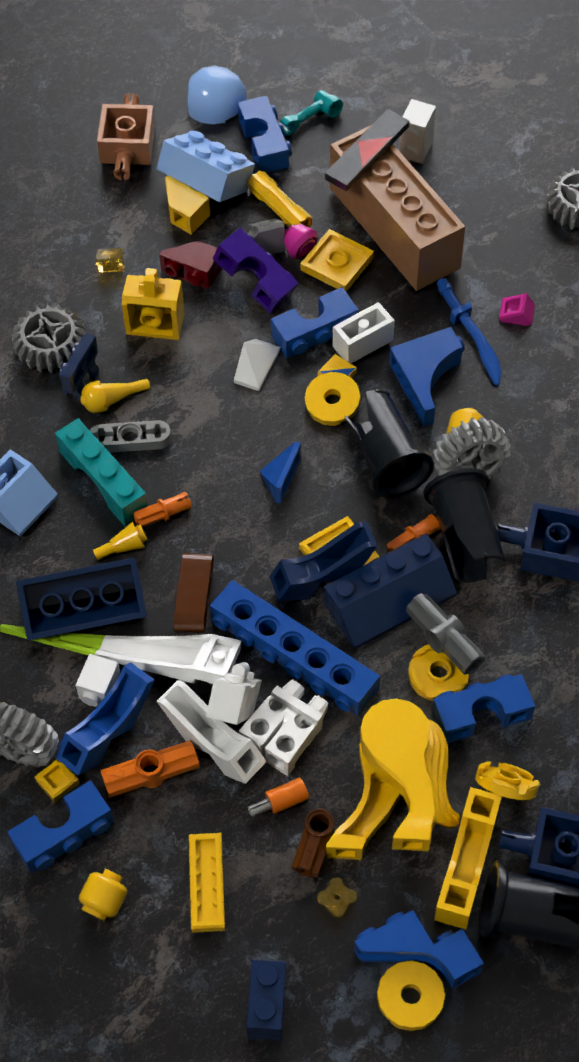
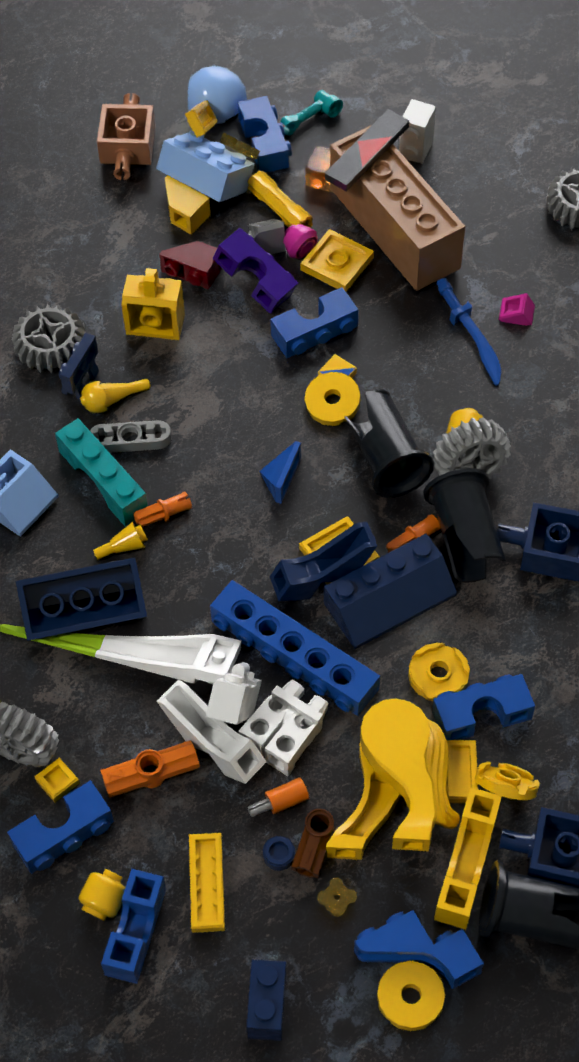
blue arch [55,663,155,775] -> none
white brick [76,654,120,707] -> none
clear yellow slope [96,248,124,272] -> none
reddish brown beam [173,552,214,633] -> none
white slope [234,339,281,391] -> none
white brick [333,302,394,364] -> none
blue arch [389,327,464,427] -> none
dark grey piece [406,593,486,675] -> none
none -> blue arch [101,869,166,984]
none -> yellow plate [185,100,218,138]
none -> clear yellow tile [220,132,260,159]
none -> dark blue tile [263,836,295,871]
none -> clear orange brick [305,145,331,192]
none -> yellow tile [446,740,478,803]

